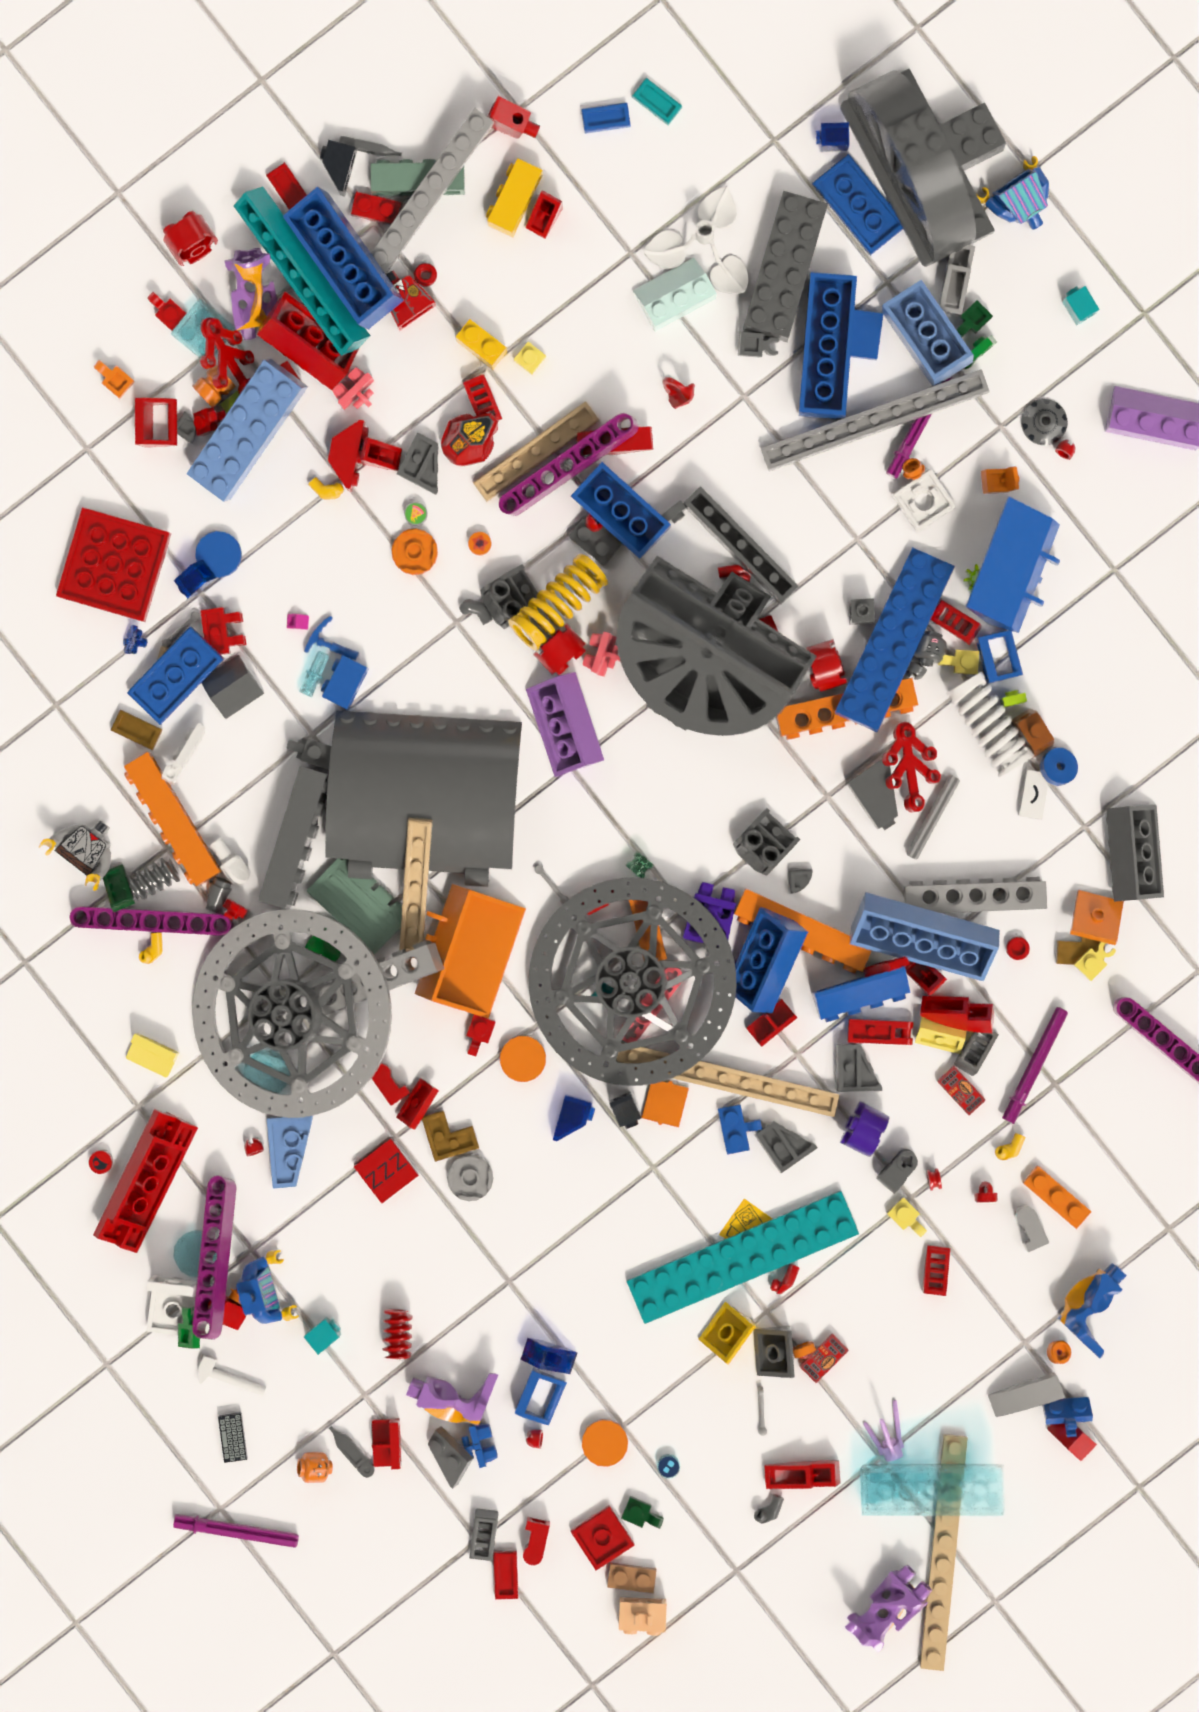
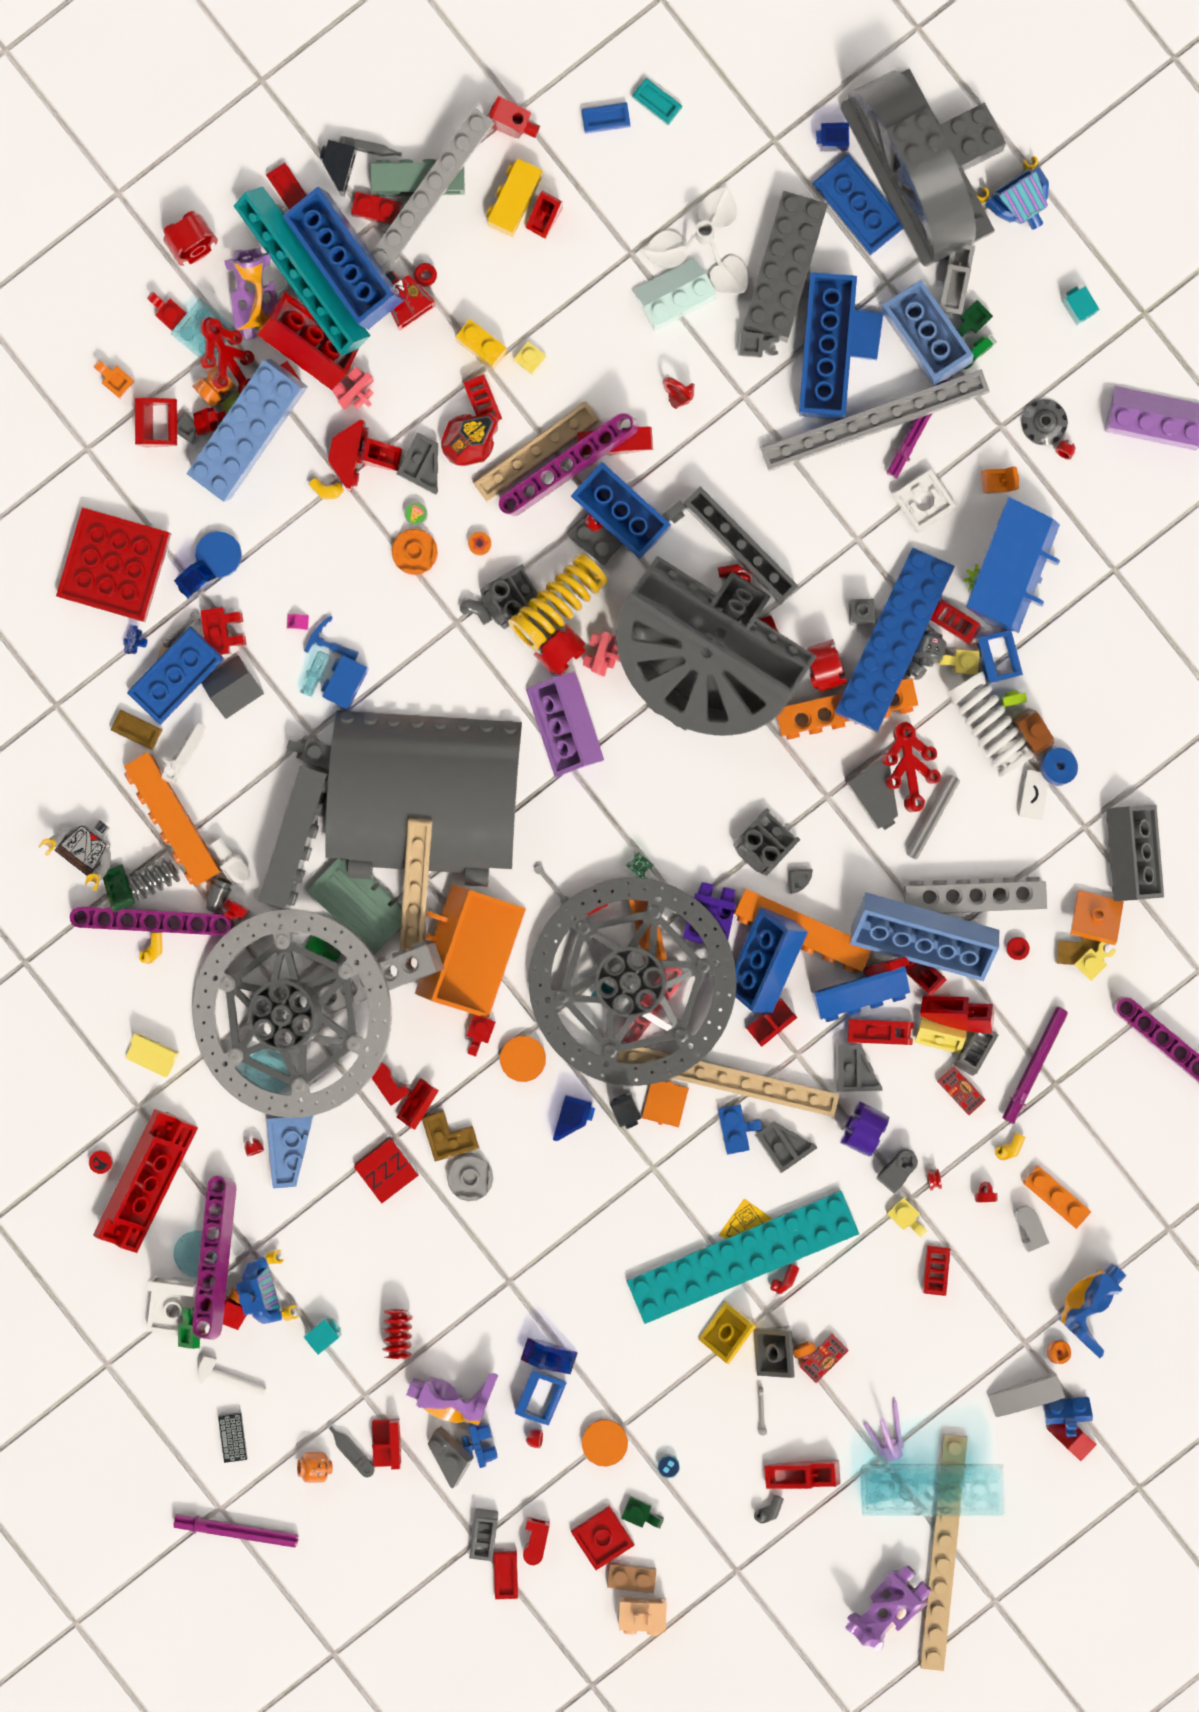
orange plate [902,458,925,480] -> none

